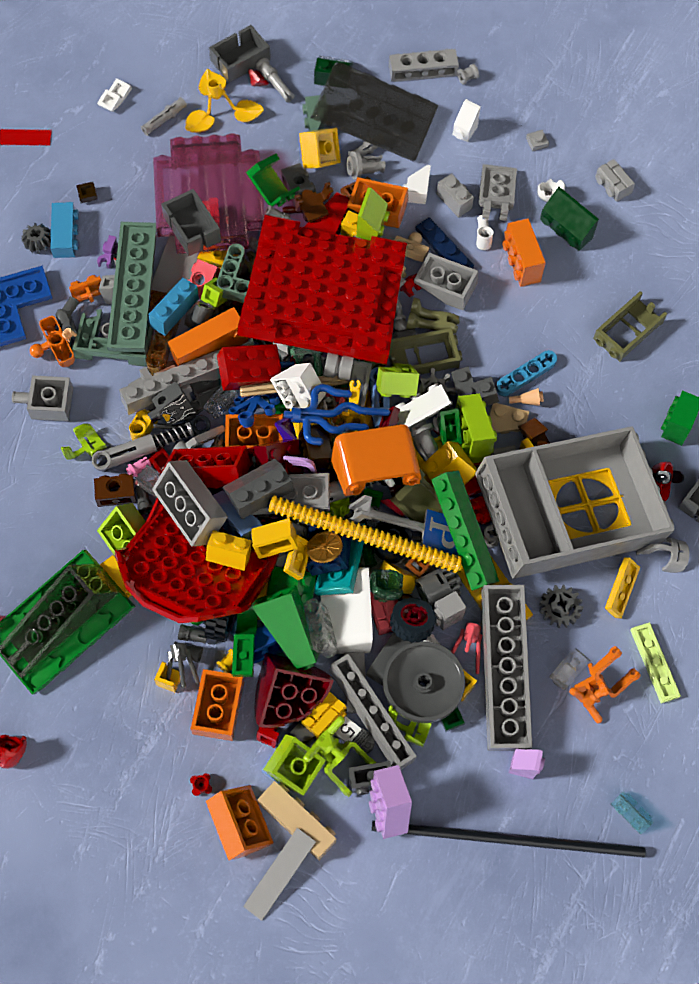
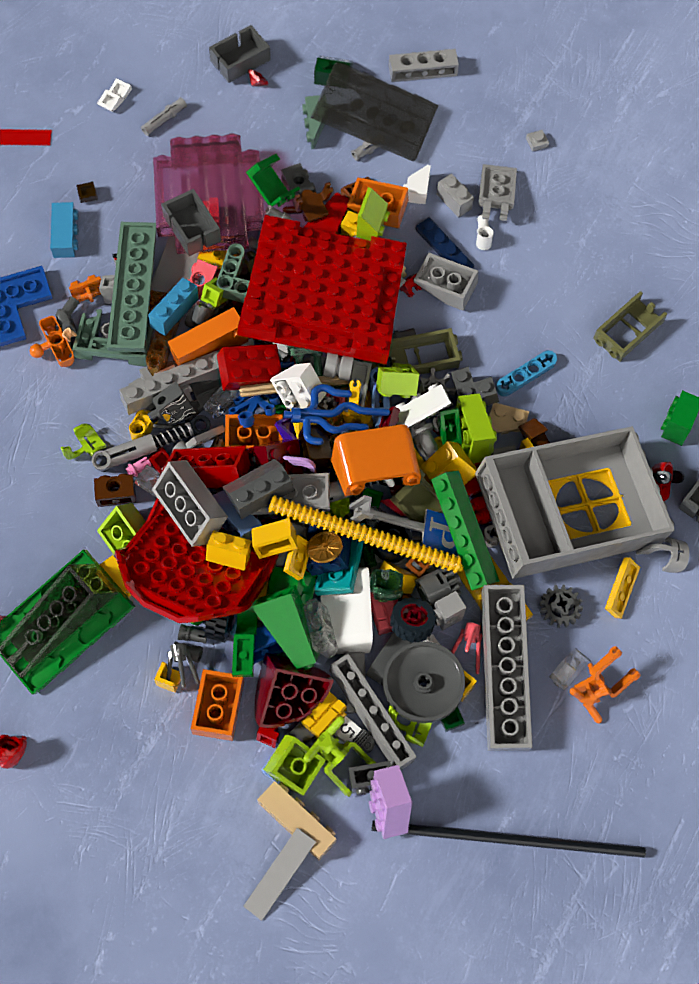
light grey brick [12,375,73,421] -> none
dark grey gear [21,223,51,254] -> none
medium lavender plate [97,235,118,269] -> none
dark grey pin [135,484,153,514] -> none
yellow plant [185,68,264,133] -> none
red plate [190,773,212,796] -> none
orange slope [206,785,274,860] -> none
yellow bush [216,649,233,674] -> none
light grey pin [255,58,295,103] -> none
yellow slope [299,128,341,168] -> none
light grey piece [347,151,385,180] -> none
light grey bar [393,299,407,332] -> none
tan plate [394,232,430,263] -> none
olive piece [406,297,460,334] -> none
white slope [453,99,481,142] -> none
light grey bush [457,64,479,84] -> none
orange brick [502,218,546,287] -> none
light nougat cone [509,388,544,406] -> none
lavender slope [509,749,545,779] -> none
white hair [537,179,565,202] -> none
dark green slope [540,187,599,251] -> none
light grey brick [595,159,635,202] -> none
clear light blue hinge [611,791,654,834] -> none
yellowish green tile [630,622,681,704] -> none

